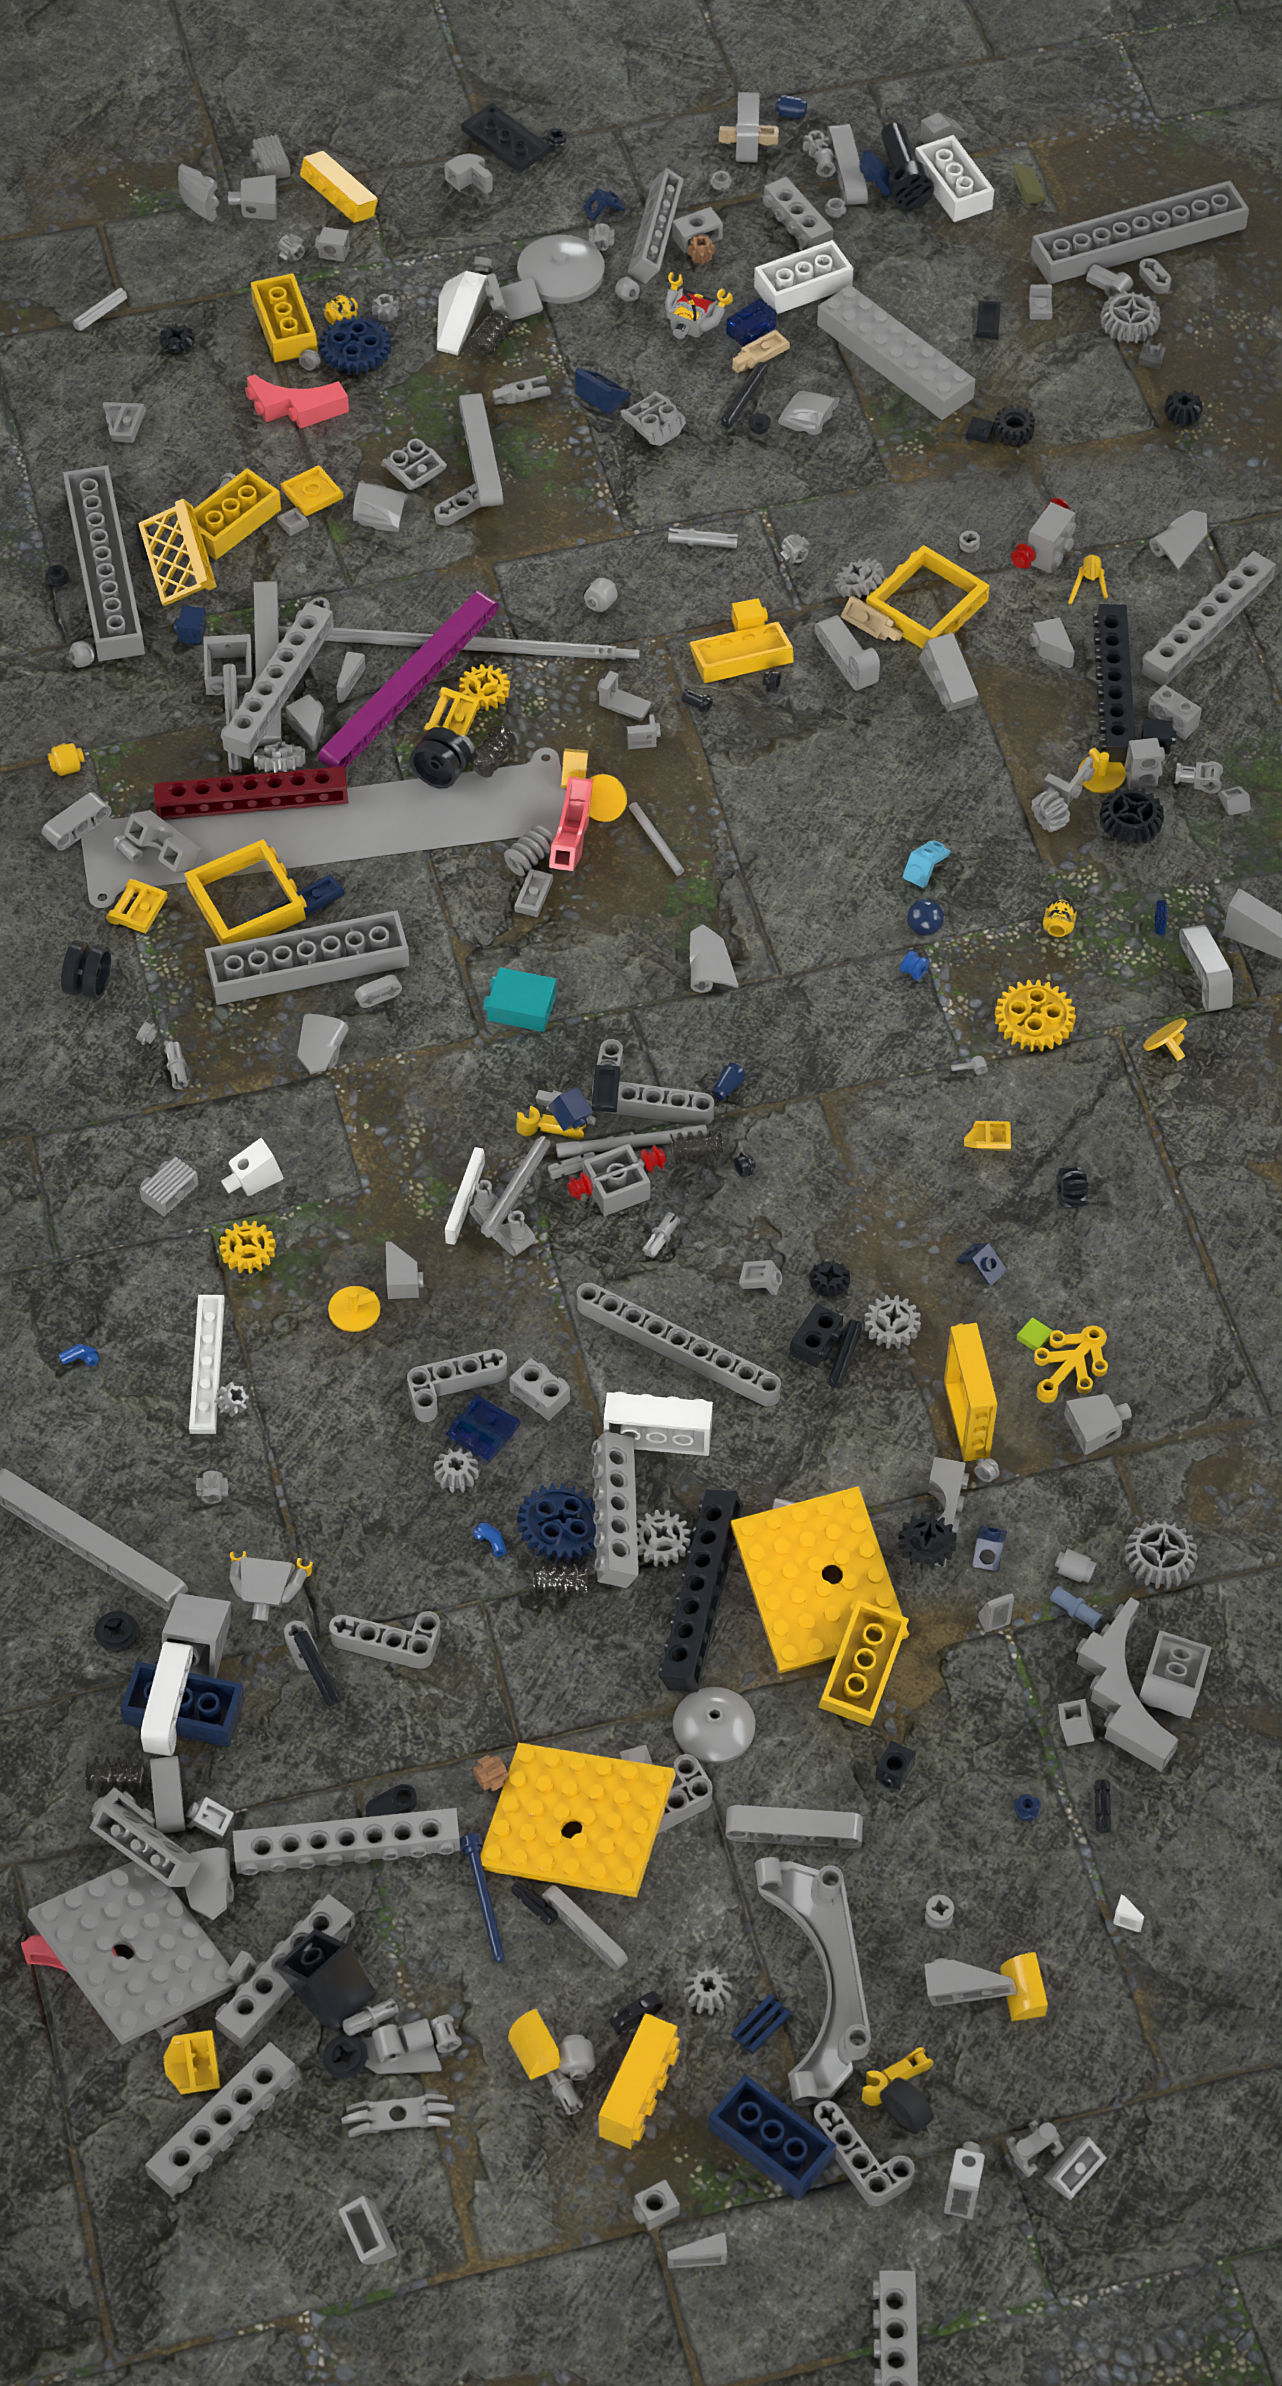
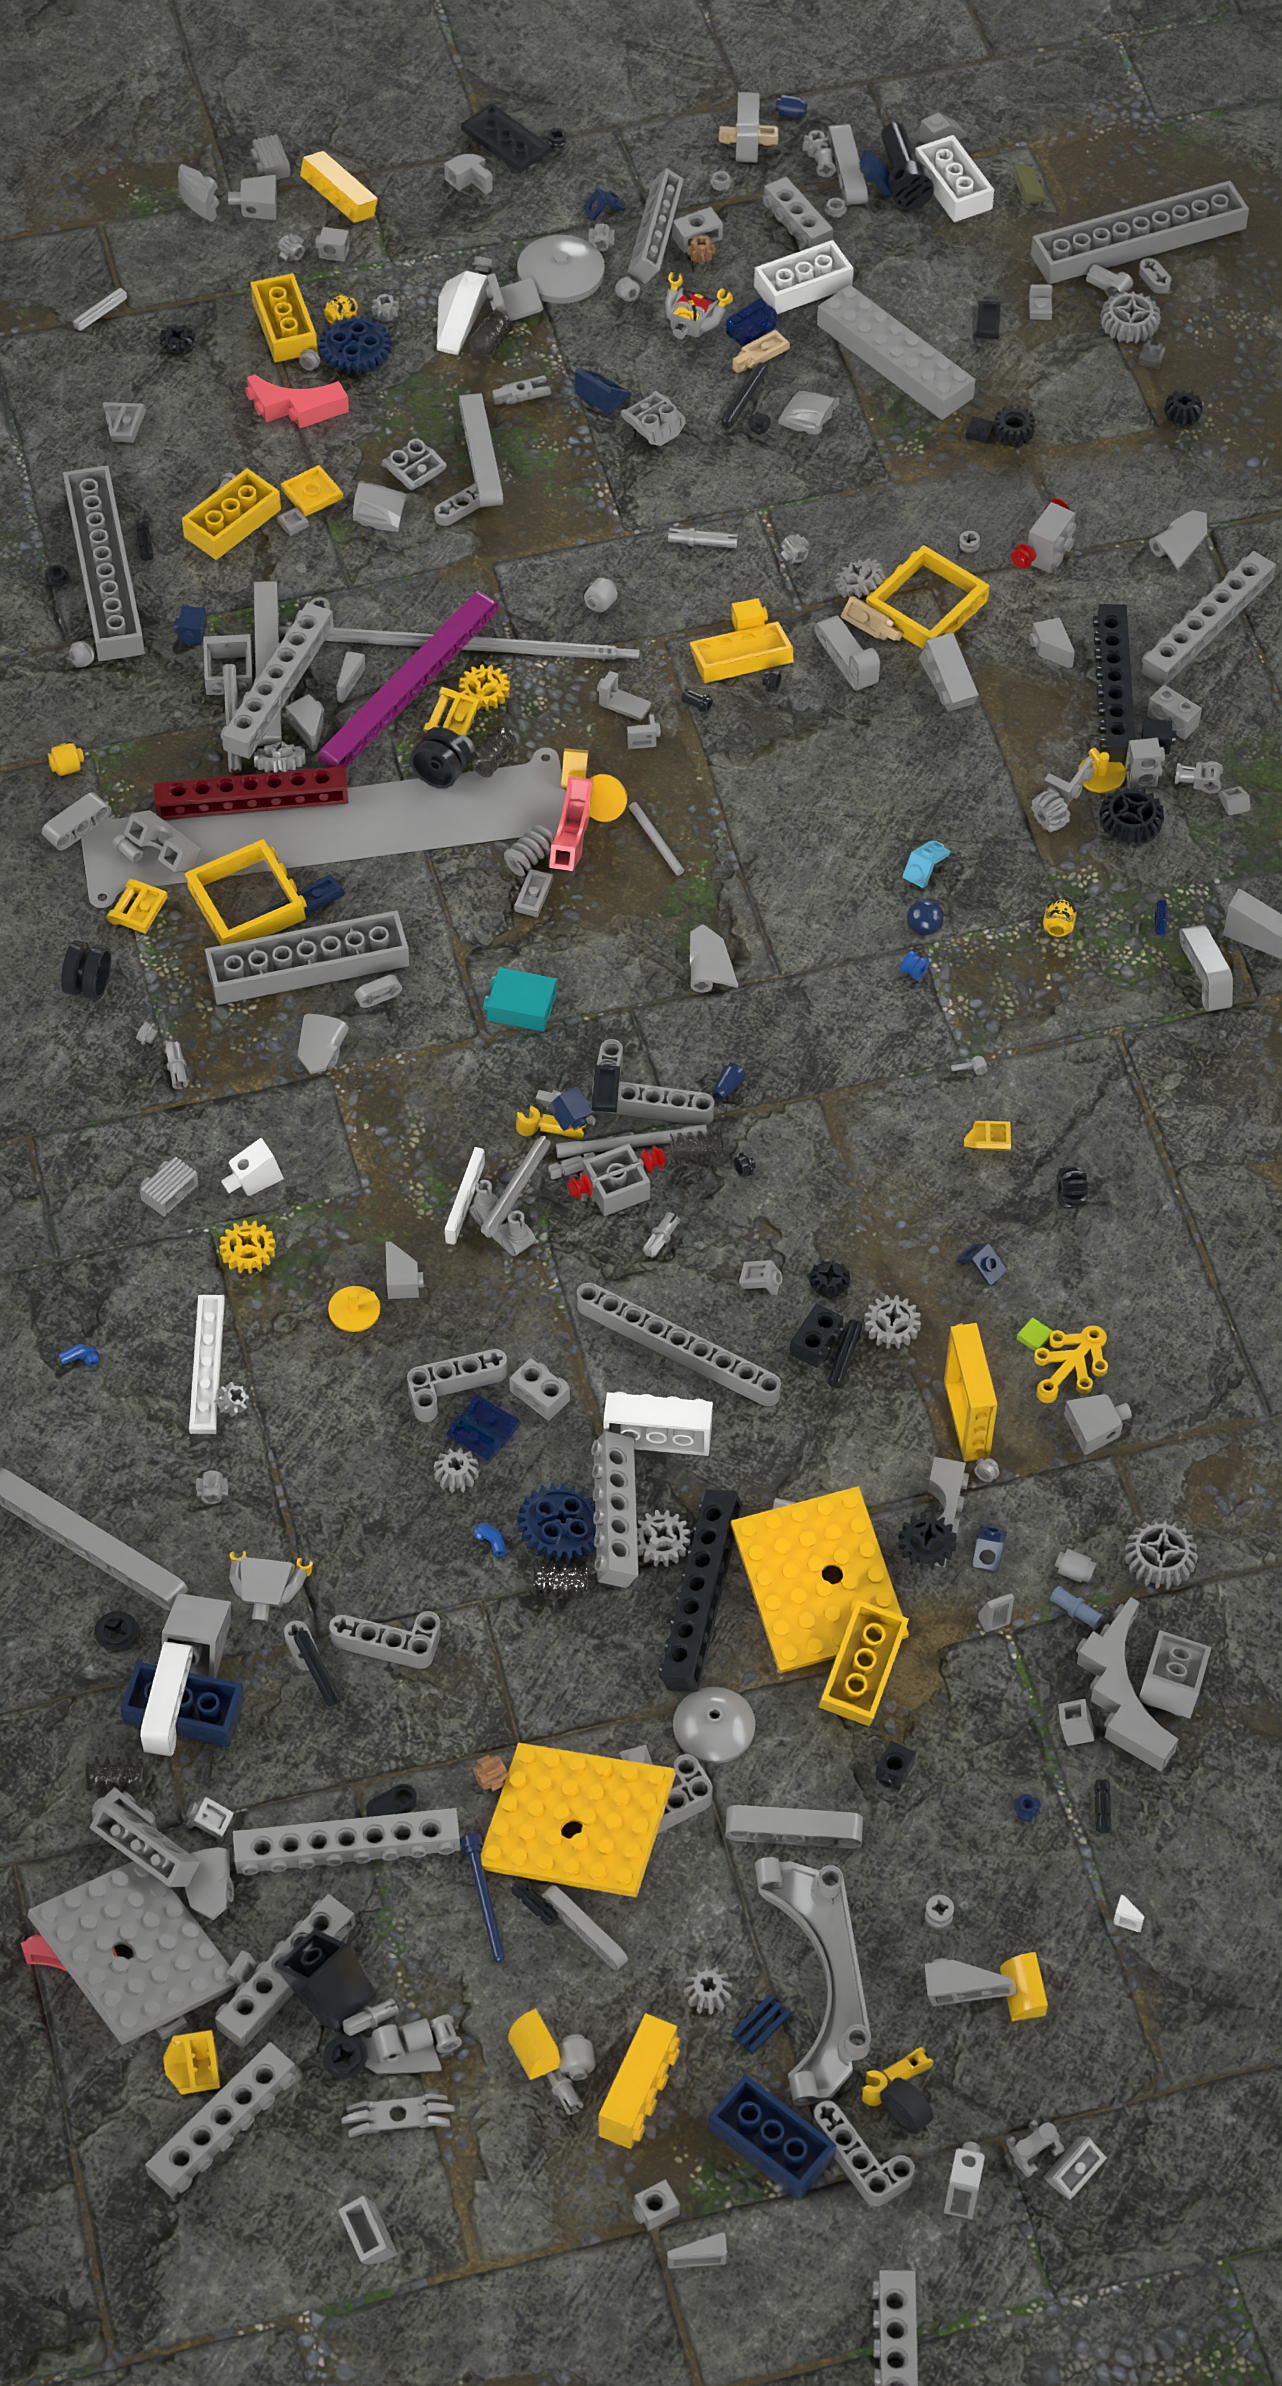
yellow fence [138,499,217,606] -> none
light grey beam [150,1756,186,1834] -> none
black piece [609,1991,664,2035] -> none
yellow gear [995,980,1076,1051] -> none
yellow plant [1068,555,1108,605] -> none
yellow shield [1143,1018,1187,1061] -> none

